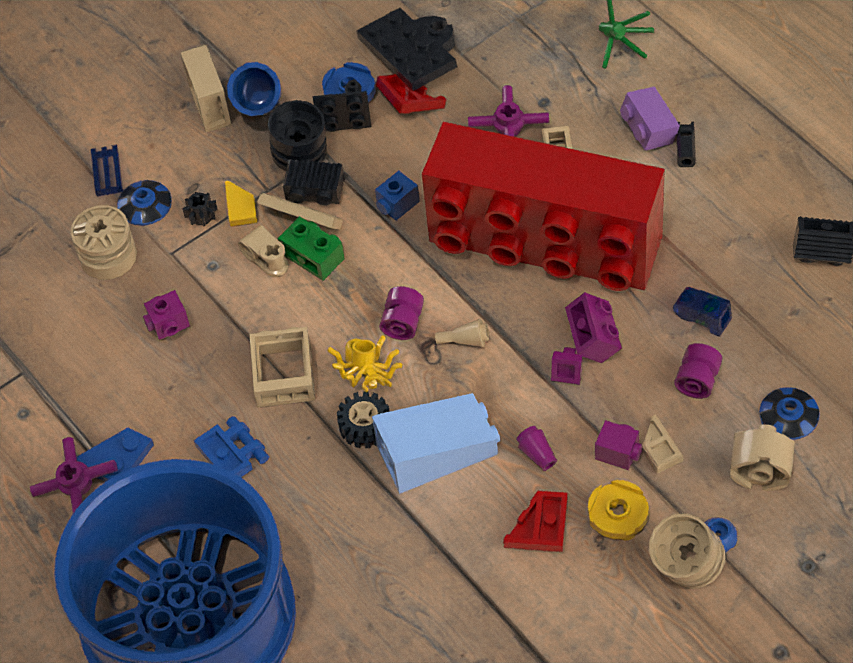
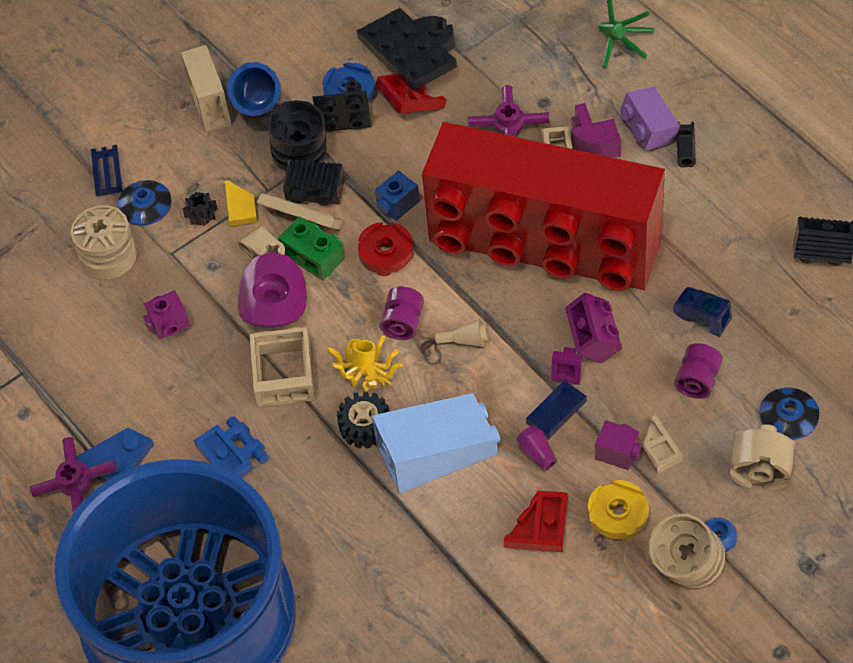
none -> magenta hat [238,252,307,327]
none -> red plate [357,222,414,277]
none -> clear blue tile [526,380,587,440]
none -> magenta brick [571,103,621,158]

